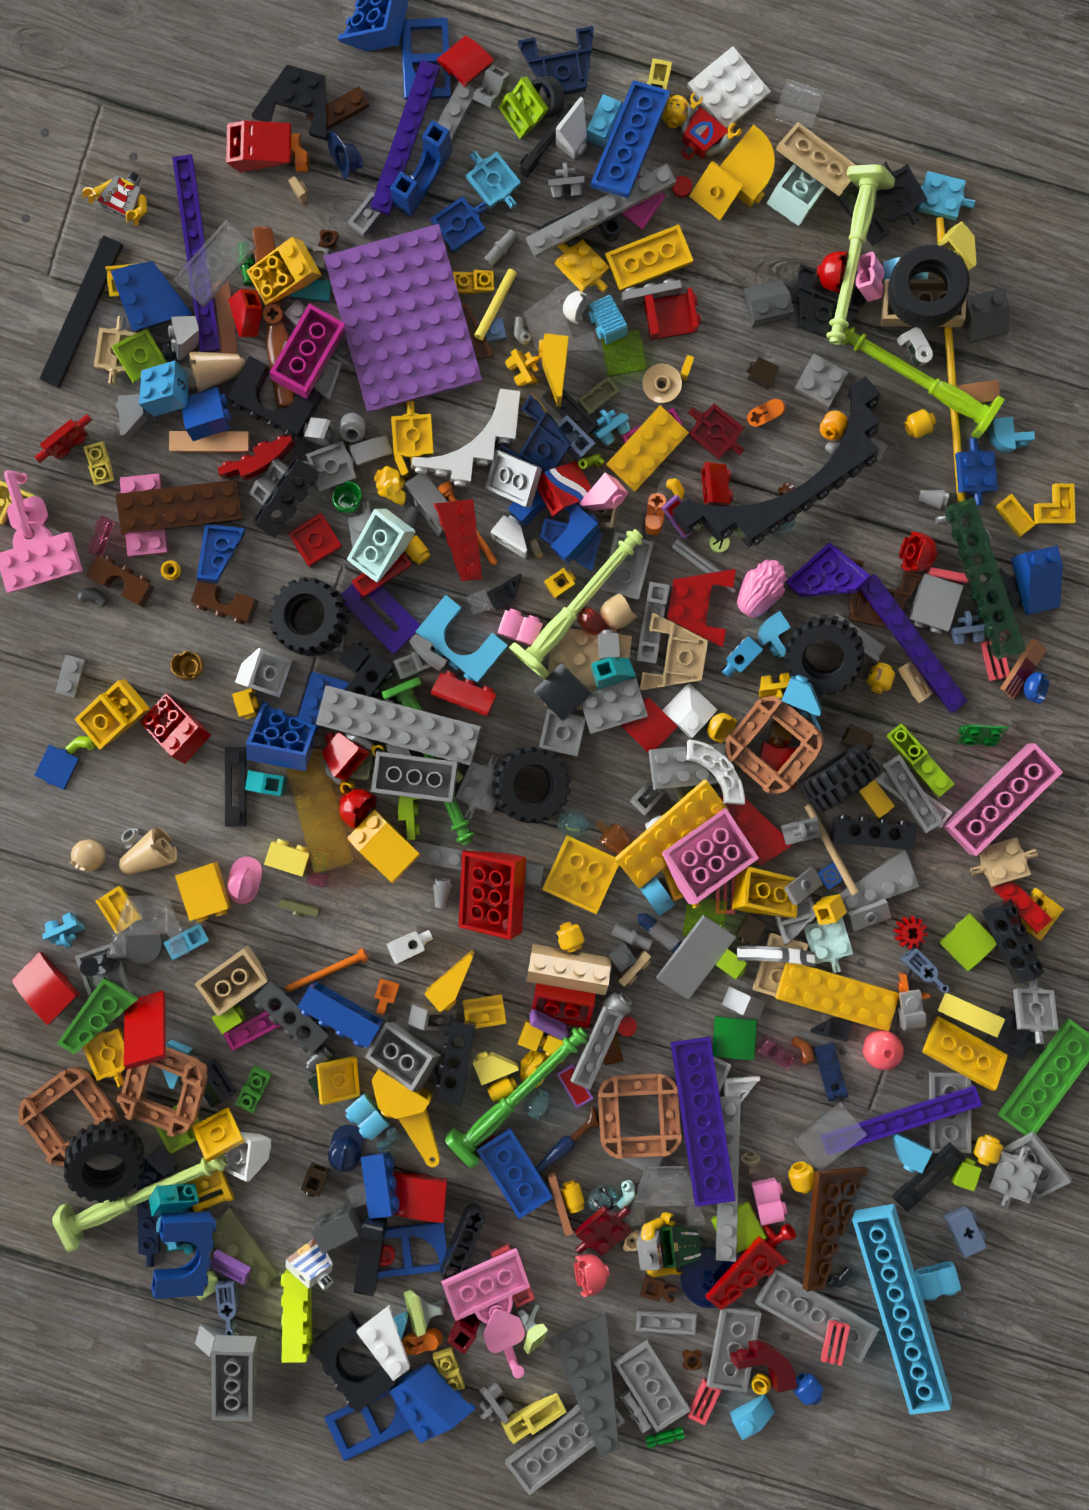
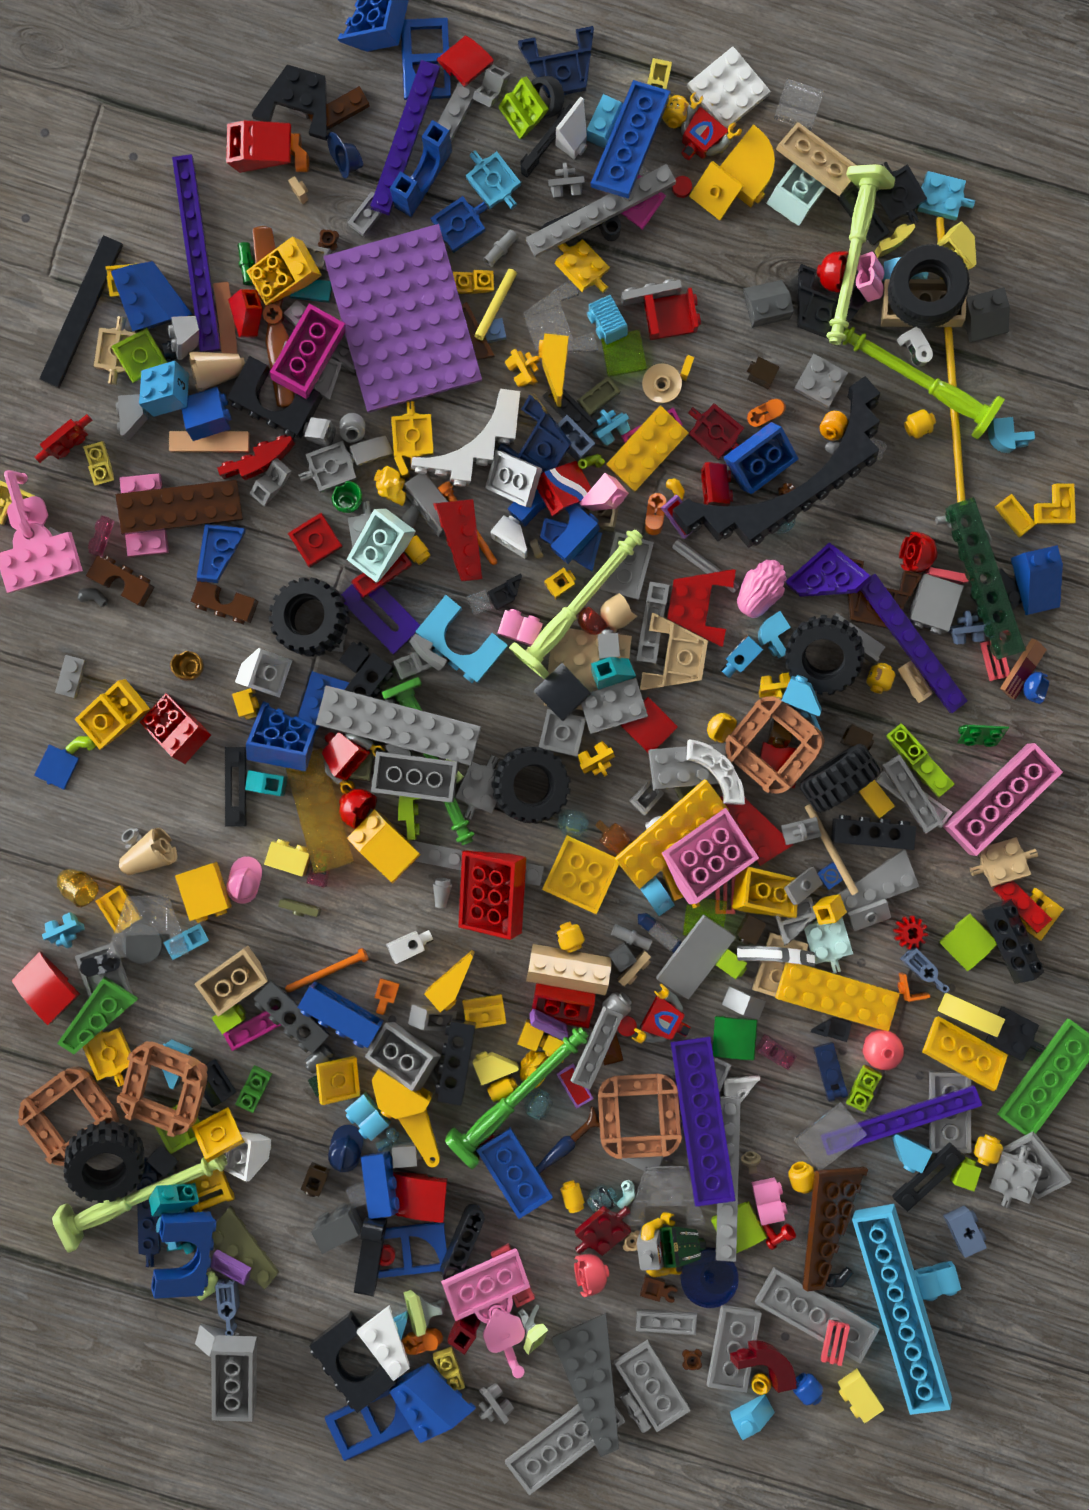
tan helmet [70,839,106,871] -> none
torso [82,171,147,226] -> none
red tile [124,991,166,1070] -> none
yellow plate [161,560,181,581] -> none
clear tile [173,220,257,307] -> none
black brick [253,455,319,538] -> none
neon yellow wedge [281,1269,312,1363] -> none
torso [286,1239,333,1290] -> none
red slope [430,671,497,717] -> none
light yellow slope [500,1393,566,1444] -> none
light grey arm [513,317,531,345] -> none
nougat tile [547,1171,573,1236] -> none
white hair [563,291,588,324] -> none
yellow plate [605,224,694,292] -> none
green axle [646,1427,685,1449] -> none
white slope [662,683,717,738] -> none
coral tile [686,1378,722,1425] -> none
red wing [705,1236,789,1310] -> none
yellowish green tile [709,536,730,553] -> none
dark orange arm [791,1036,815,1065] -> none
light grey brick [897,989,926,1031] -> none
light grey cone [918,490,949,509] -> none
blue plate [955,438,998,507] -> none
nougat slope [957,379,1000,403] -> none
light grey plate [1013,979,1059,1045] -> none
none -> clear yellow helmet [57,869,99,907]
none -> light grey brick [392,1142,422,1168]
none -> yellow hips [578,741,615,777]
none -> torso [632,984,691,1043]
none -> blue brick [723,422,799,494]
none -> light yellow brick [838,1369,884,1424]
none -> lime slope [846,1064,882,1113]
none -> light yellow slope [875,224,915,258]

